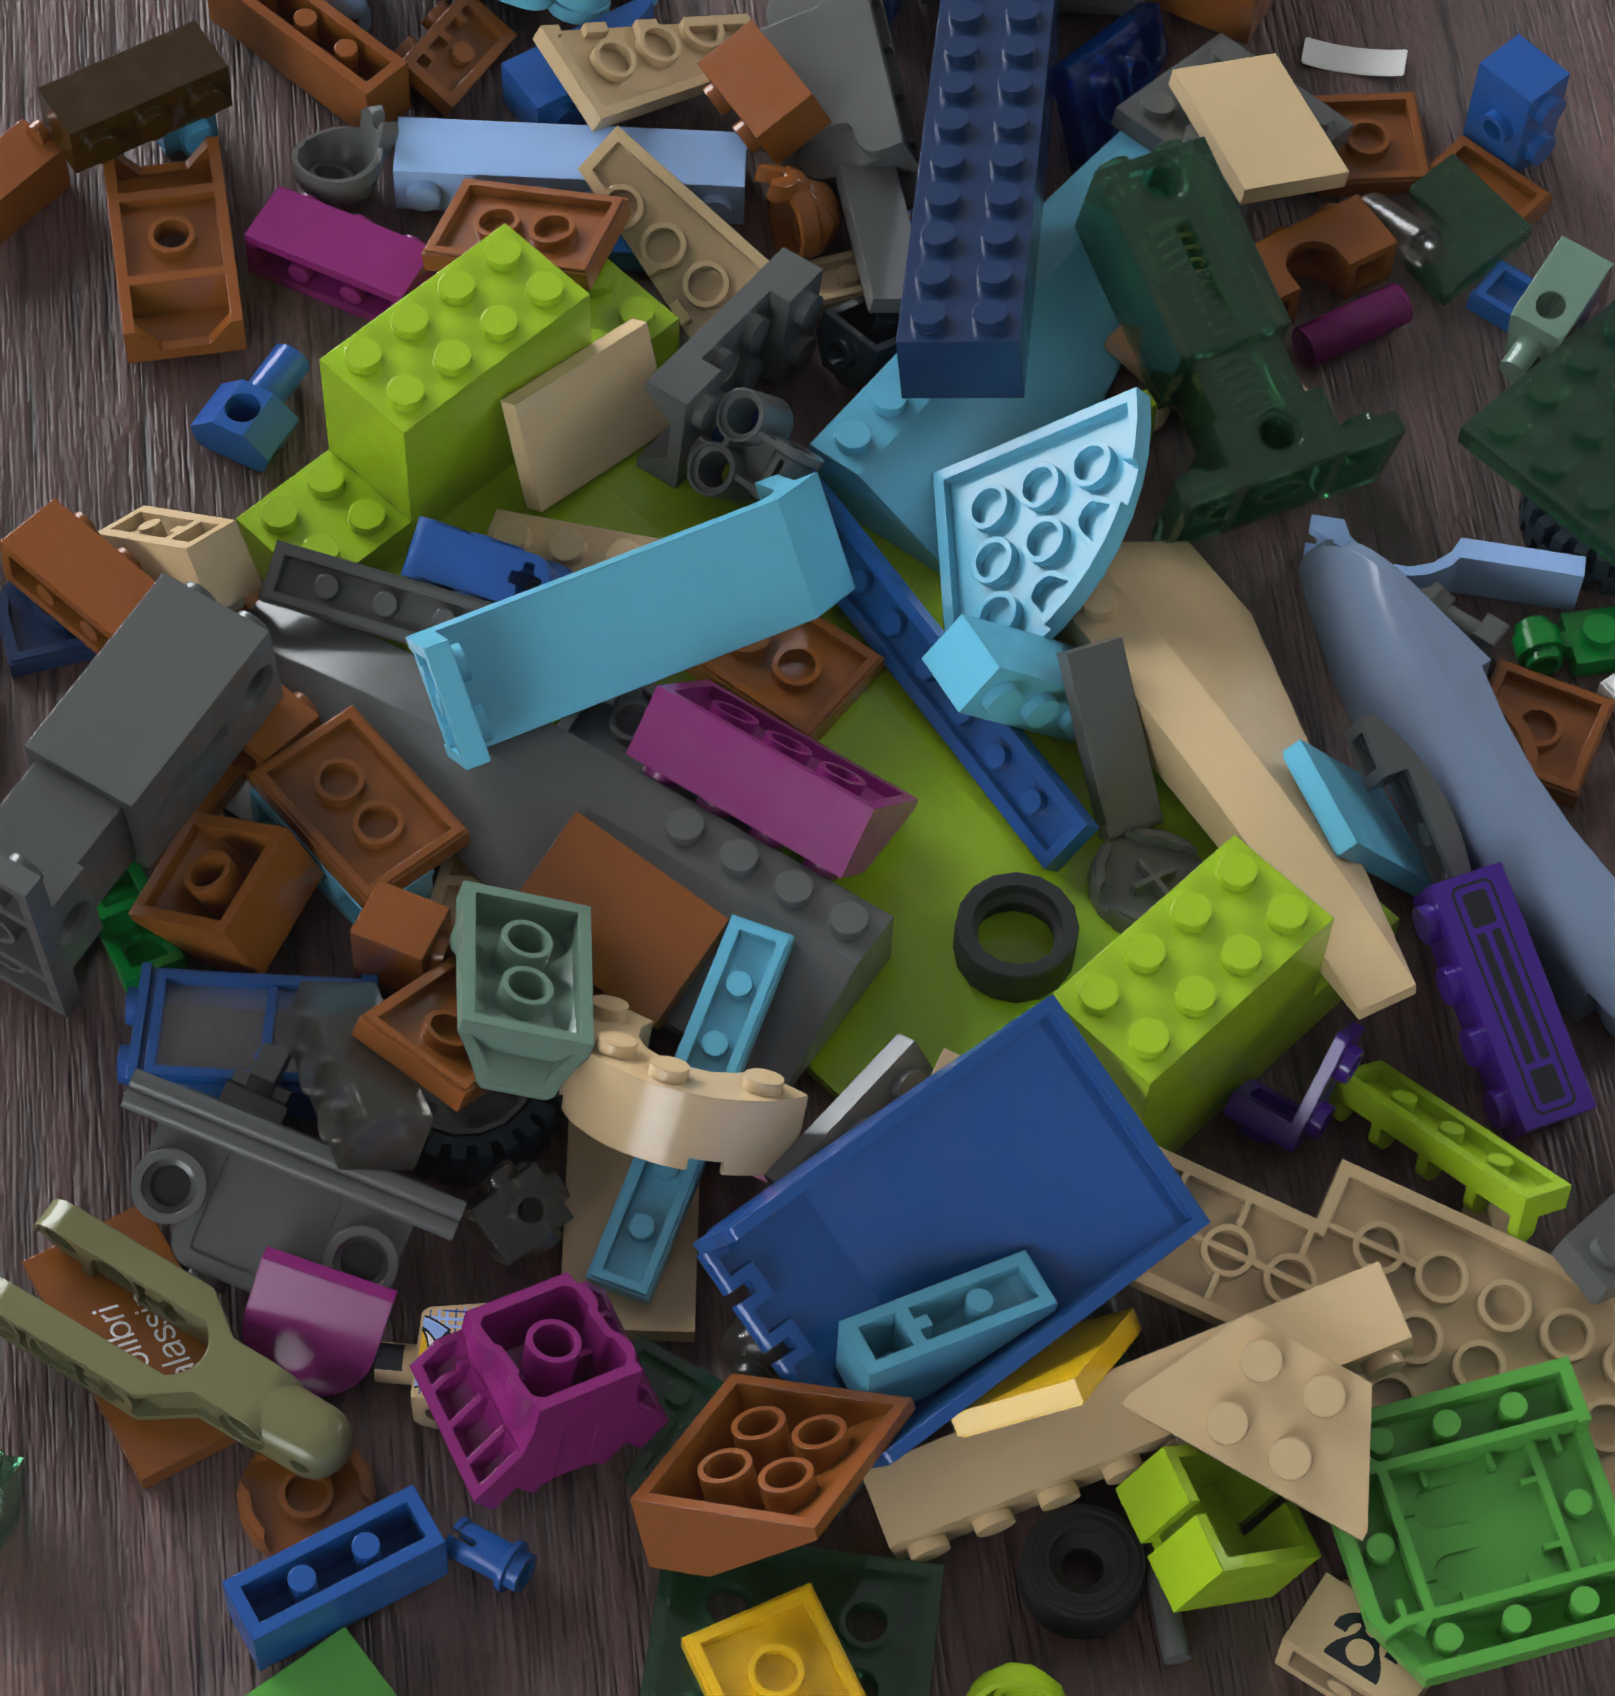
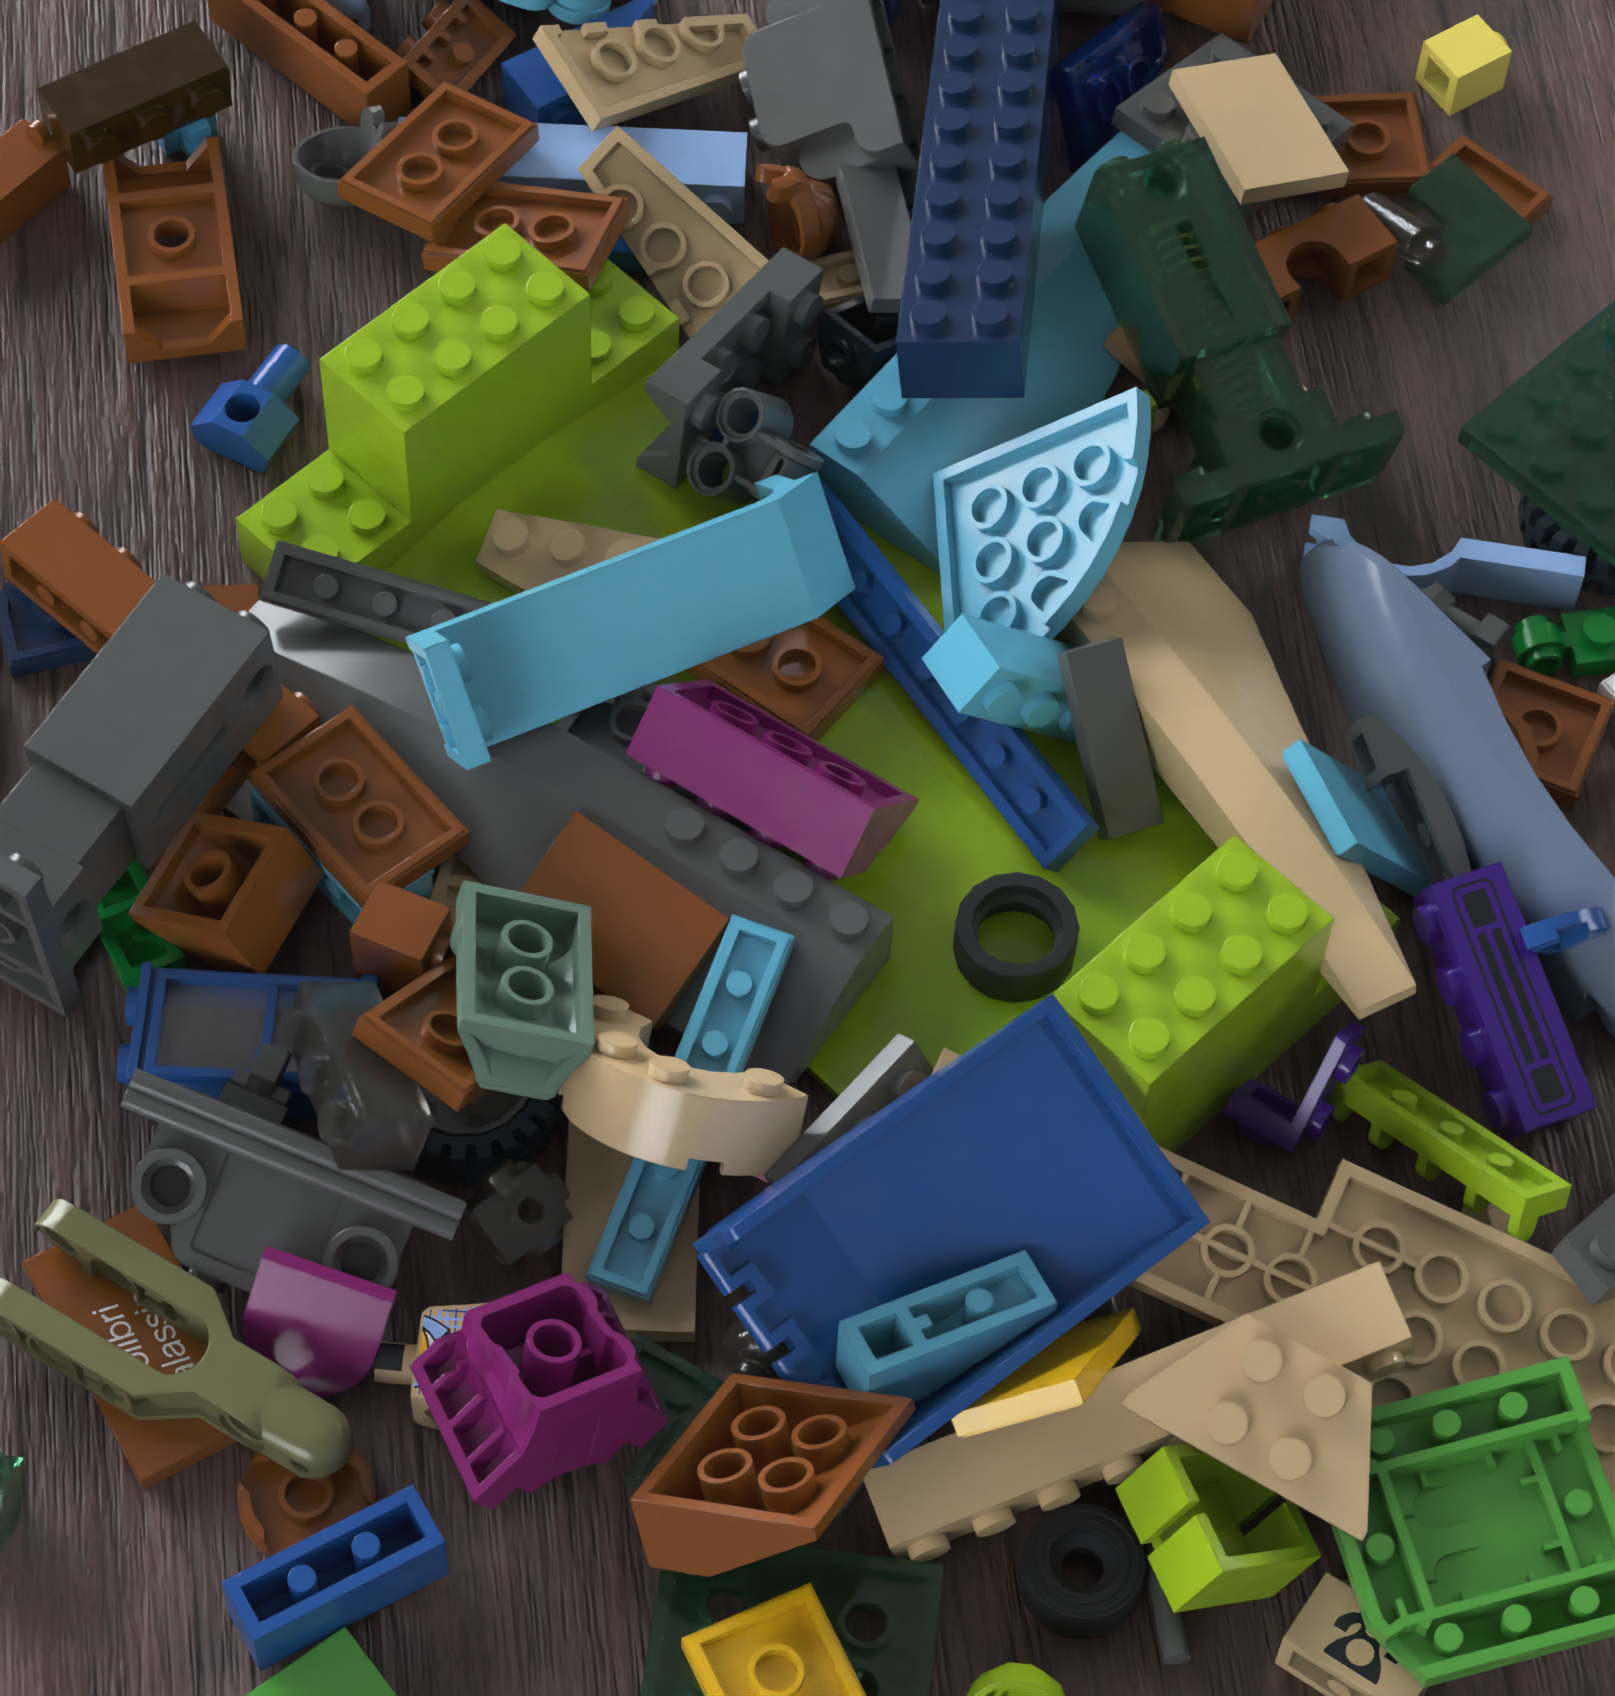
tan slope [98,505,263,612] -> none
magenta brick [244,185,437,321] -> none
blue piece [401,516,573,603] -> none
blue pin [445,1516,537,1593] -> none
tan tile [500,318,670,513] -> none
dark orange brick [697,20,832,165] -> none
dark grey tile [1087,828,1203,933] -> none
magenta piece [1292,283,1413,368] -> none
white sticker [1301,37,1408,77] -> none
blue brick [1462,34,1570,173] -> none
blue tile [1466,260,1533,333] -> none
sand green torso [1499,235,1614,386] -> none
none -> dark orange tile [337,81,539,242]
none -> light yellow brick [1415,14,1512,116]
none -> blue tile [1520,907,1610,955]

